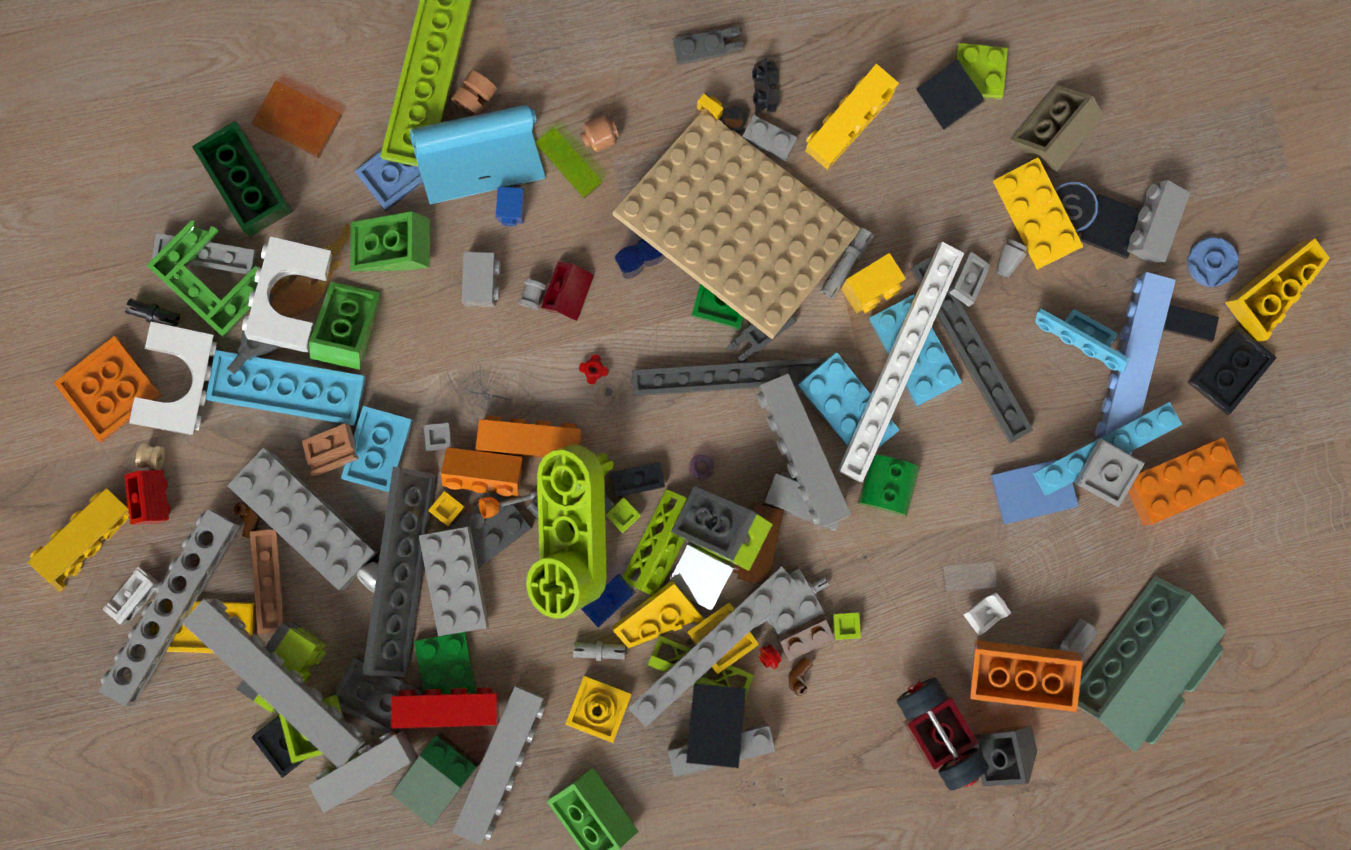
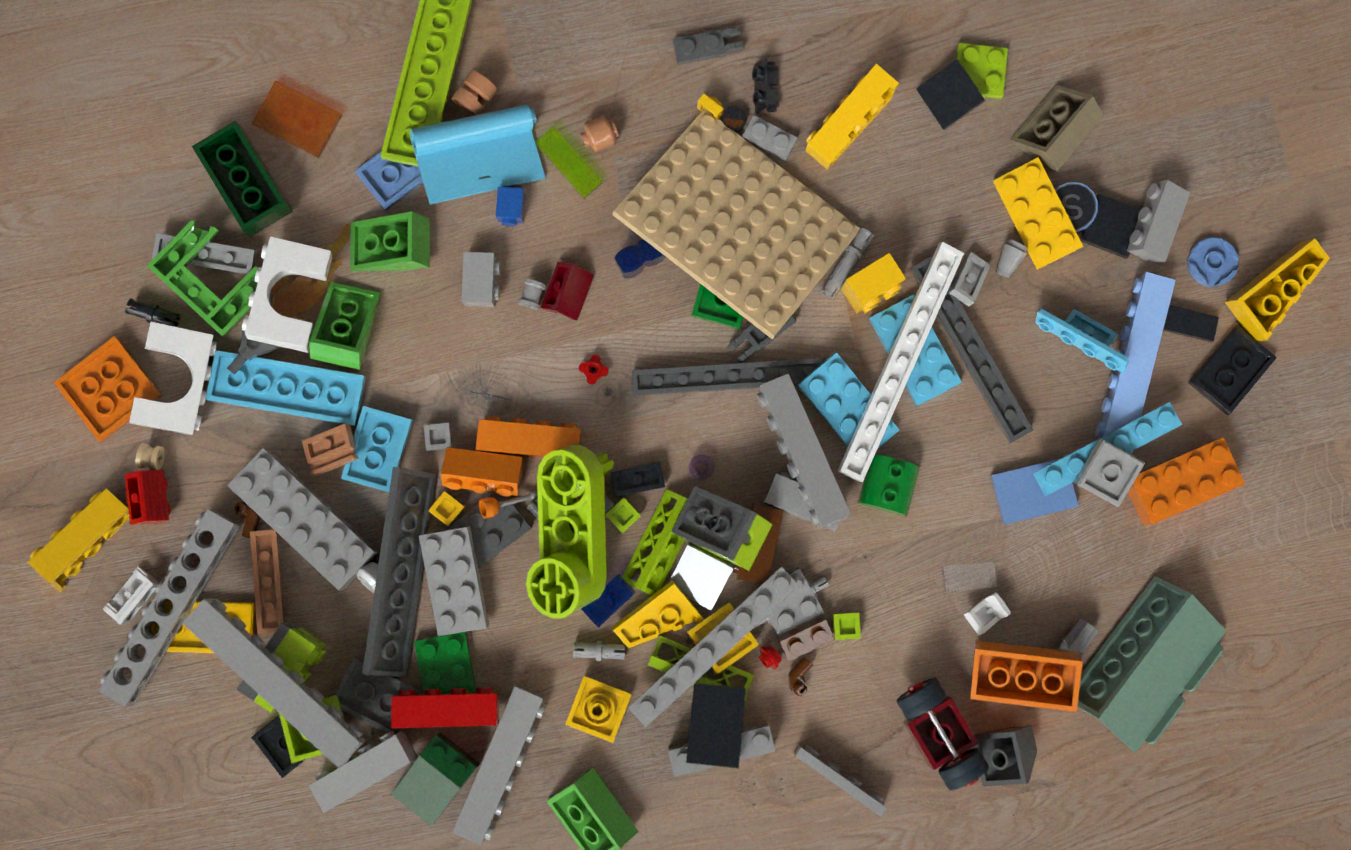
none -> light grey plate [793,745,887,817]

